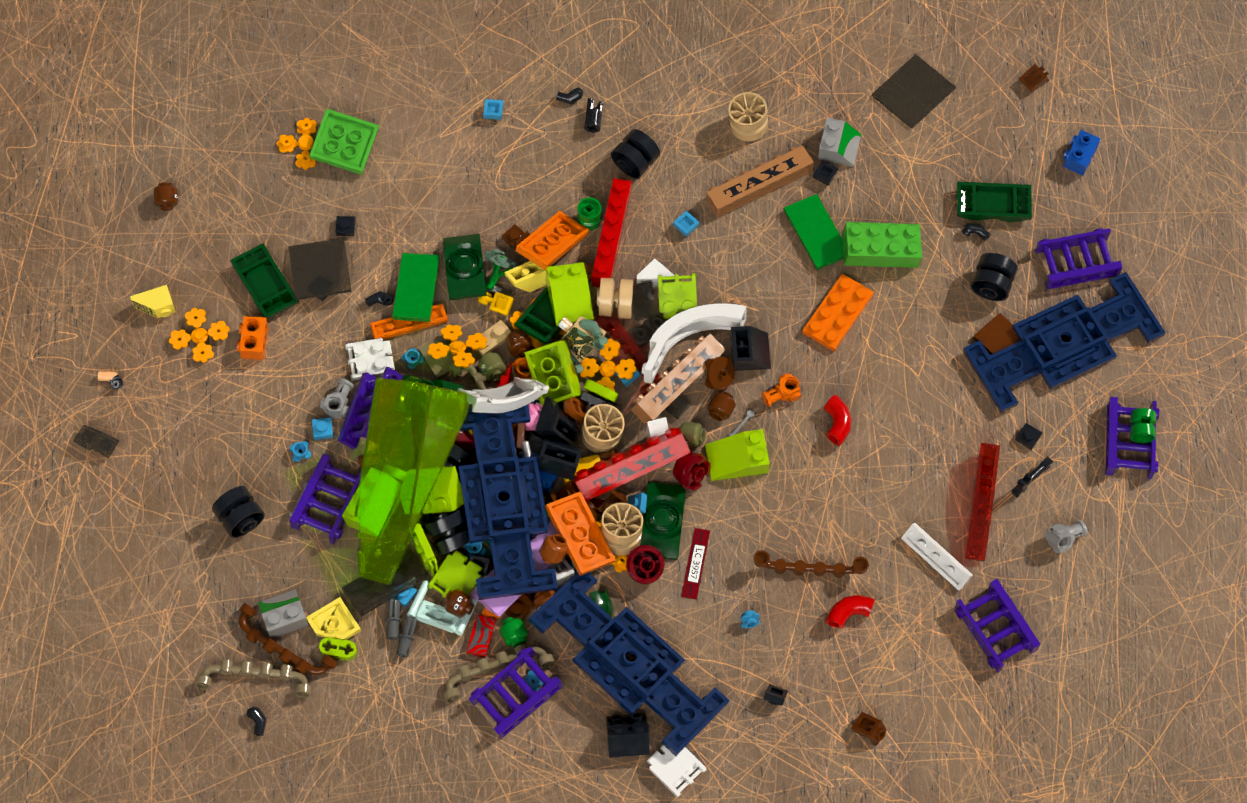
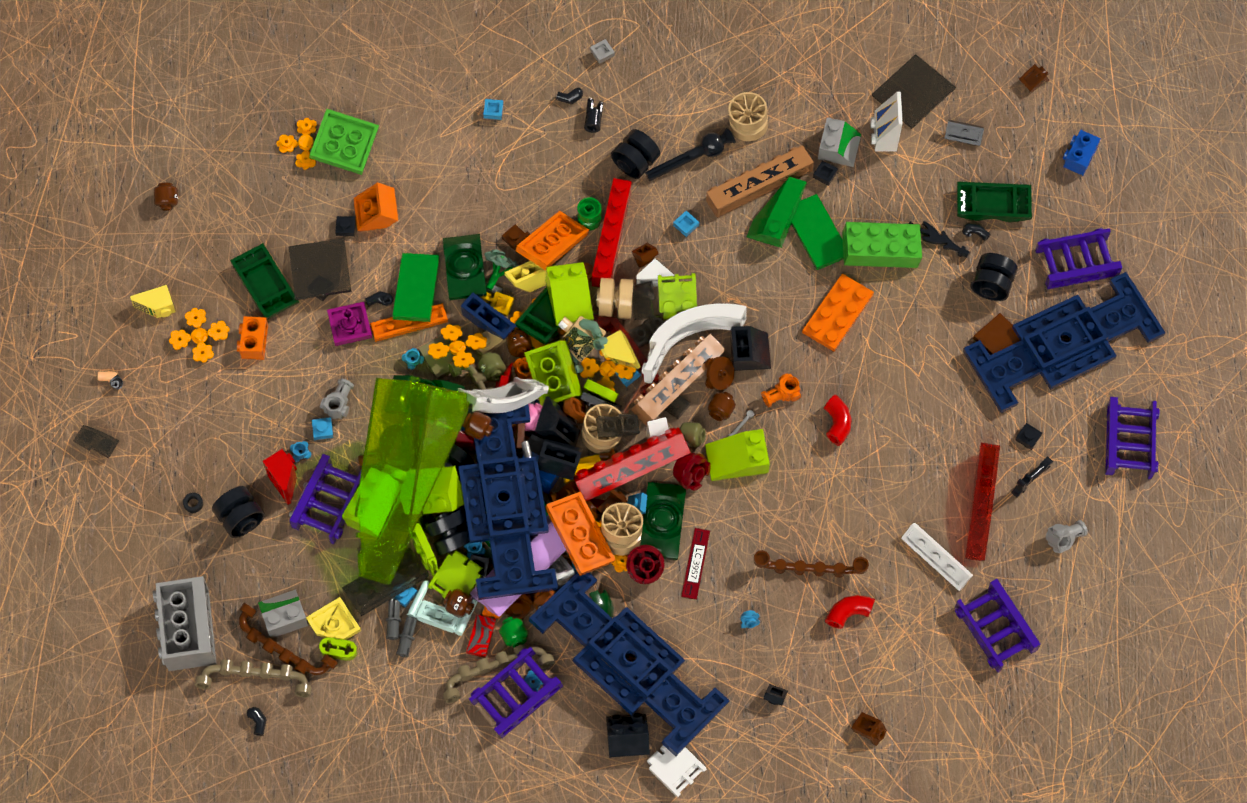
dark purple fence [337,367,403,449] -> none
white plate [345,338,395,381] -> none
dark orange head [539,534,569,564] -> none
green wheel [1130,408,1156,443] -> none
none -> light grey brick [153,576,217,671]
none -> black piece [183,493,203,513]
none -> red slope [262,449,297,505]
none -> magenta plate [327,302,372,346]
none -> orange slope [353,182,398,231]
none -> dark blue slope [461,293,516,340]
none -> reddish brown head [463,411,494,440]
none -> light grey plate [590,39,615,64]
none -> clear smoke slope [596,414,640,437]
none -> light yellow slope [601,330,641,369]
none -> reddish brown bracket [632,242,659,267]
none -> black piece [645,128,736,181]
none -> green wedge [747,177,807,248]
none -> white slope [870,92,902,151]
none -> black piece [909,221,970,258]
none -> plate [944,119,984,146]

